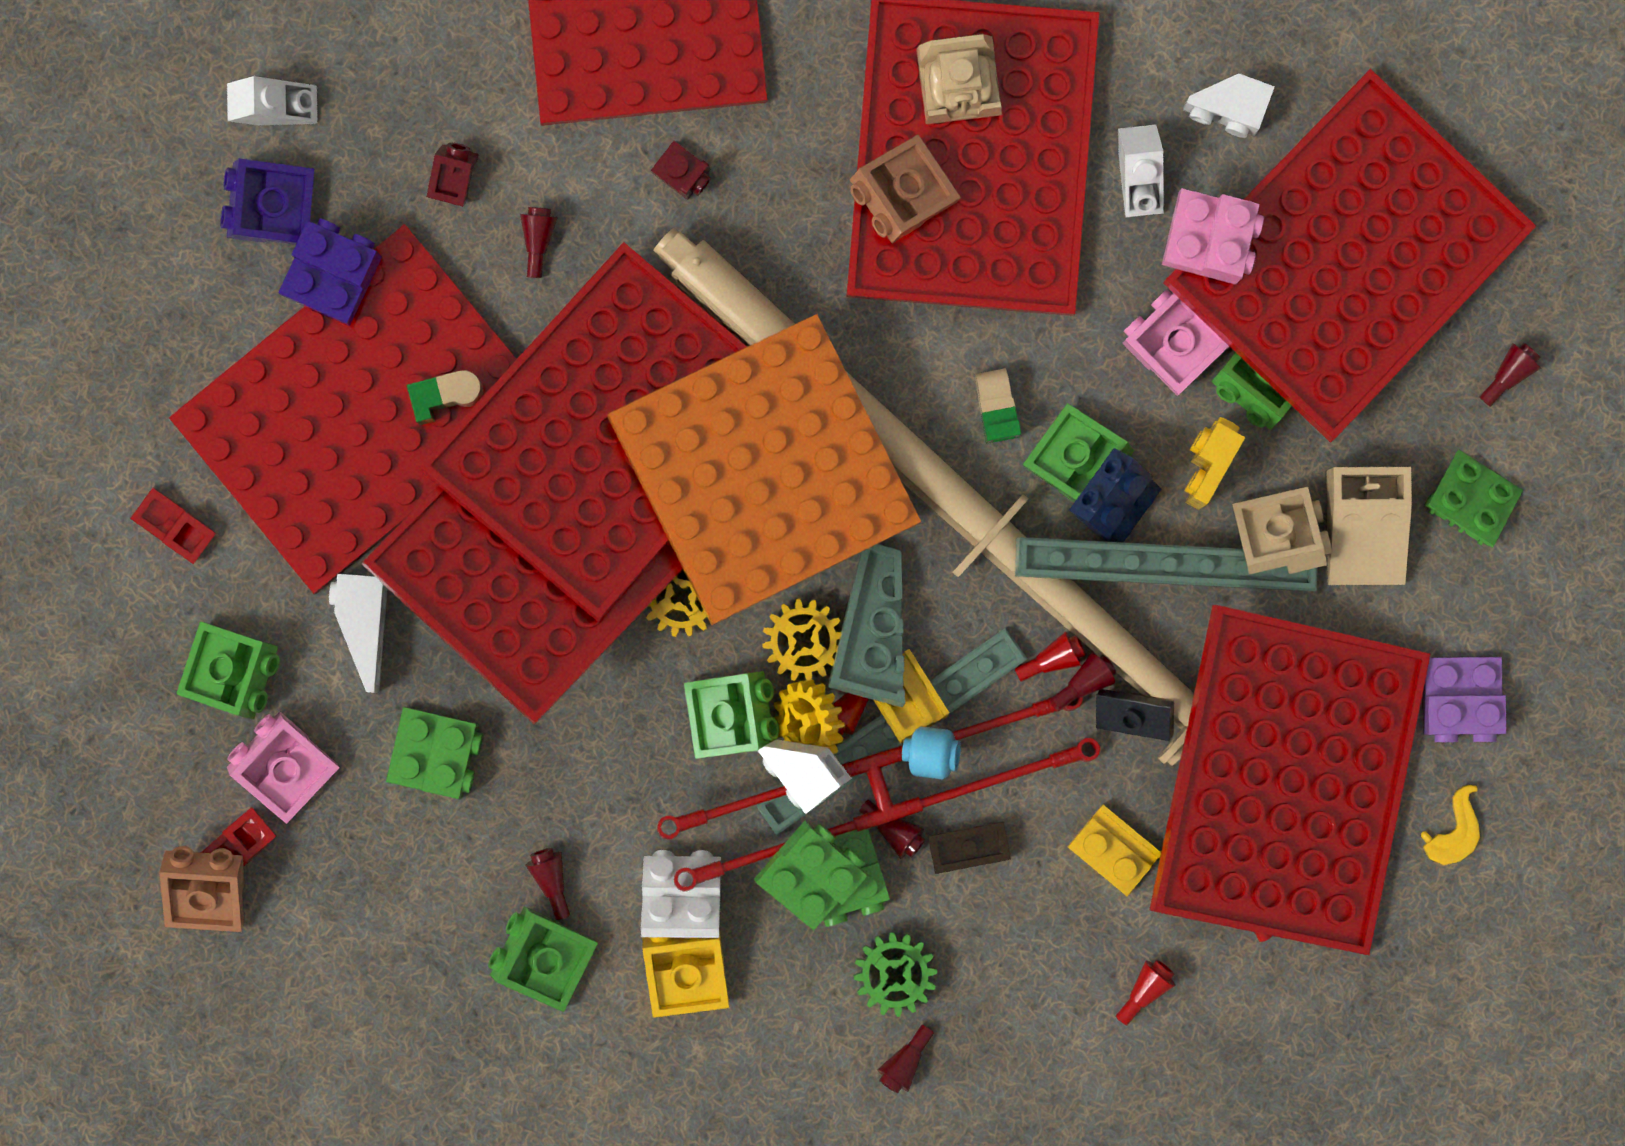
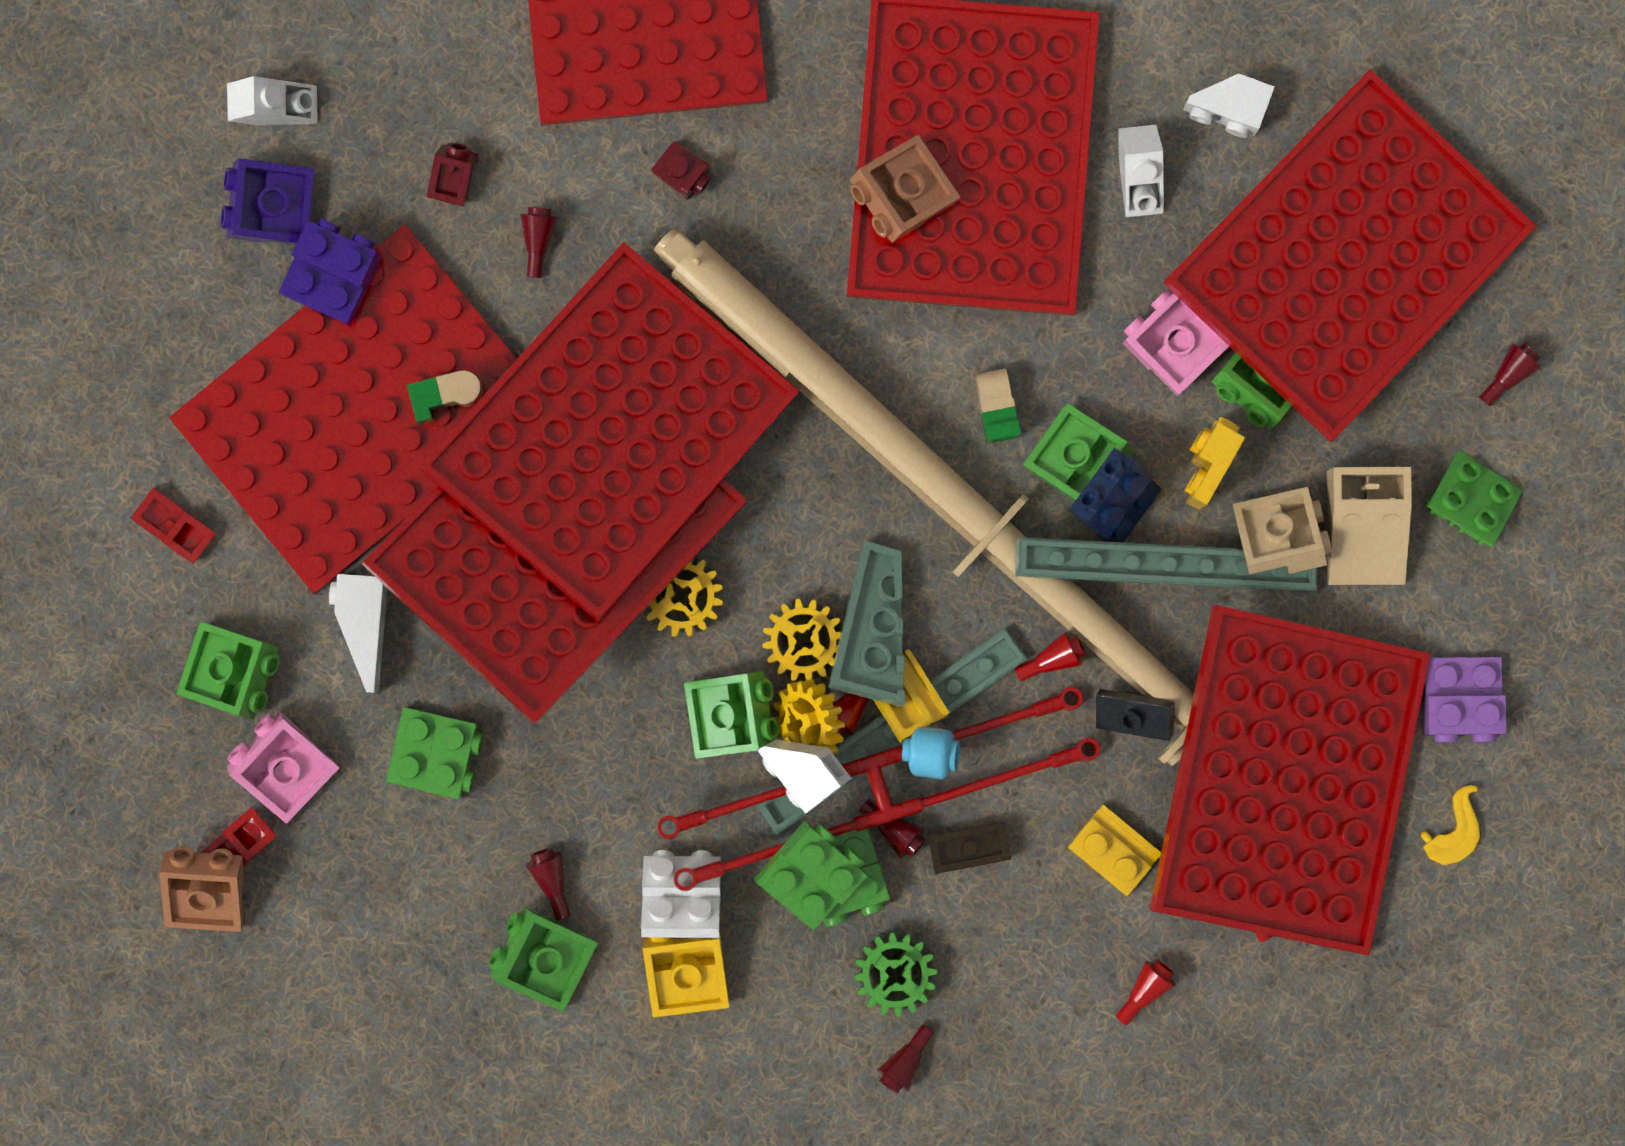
orange plate [607,314,921,625] -> none
tan brick [917,34,1002,124] -> none
dark red cone [1050,653,1116,711] -> none
bright pink plate [1162,188,1264,284] -> none

